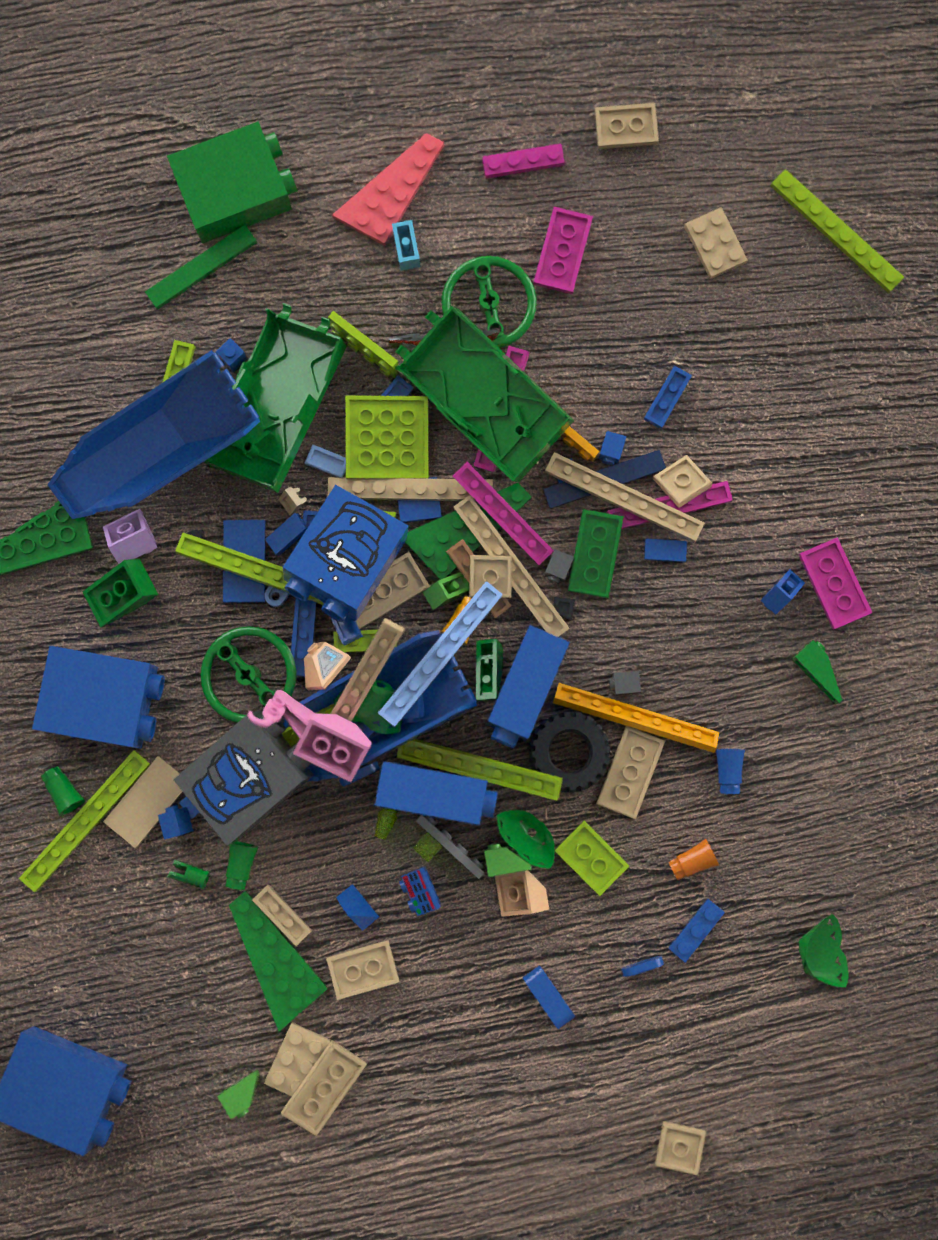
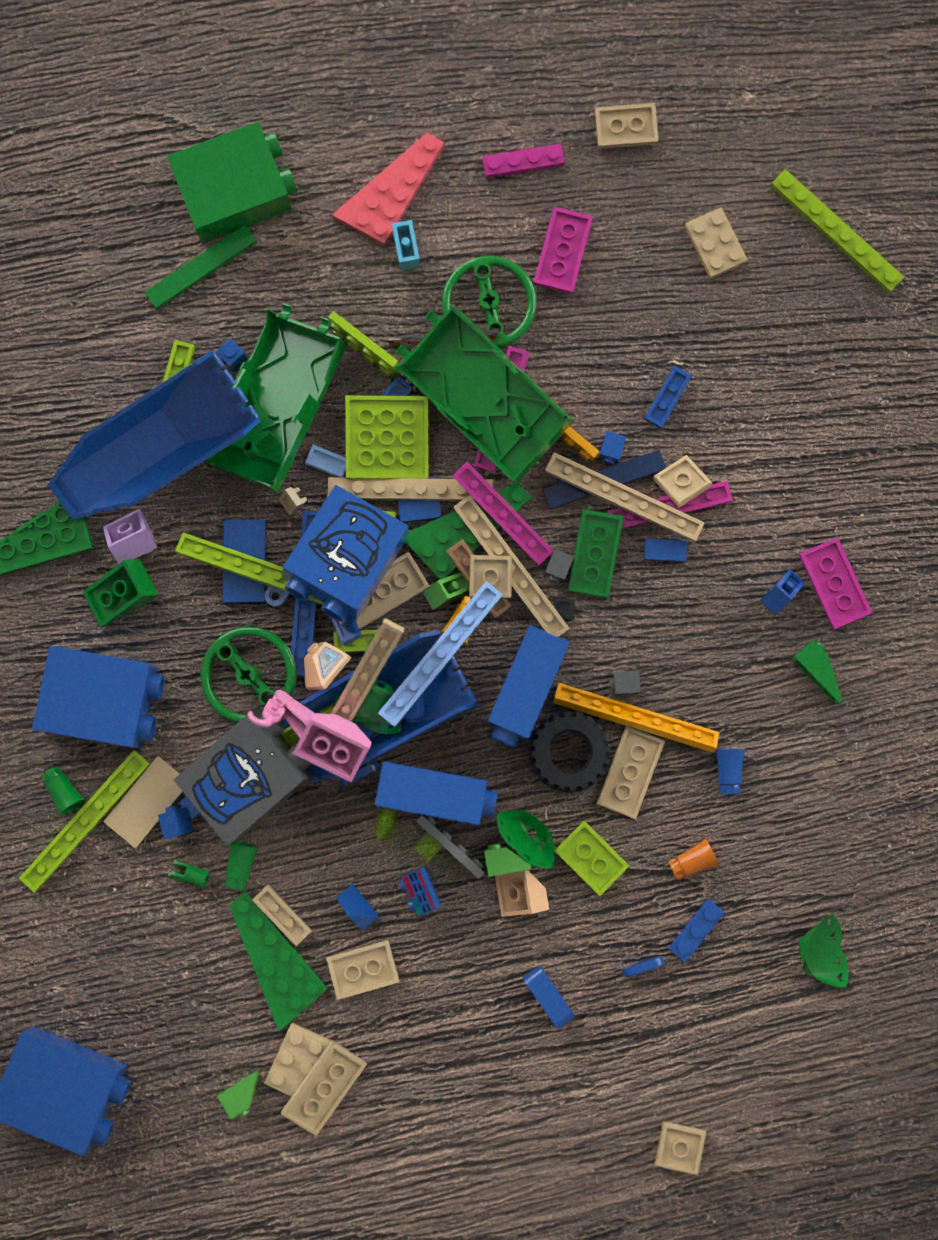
blue tile [265,513,308,556] -> none
lime plate [397,739,563,801] -> none
green slope [476,639,503,701] -> none

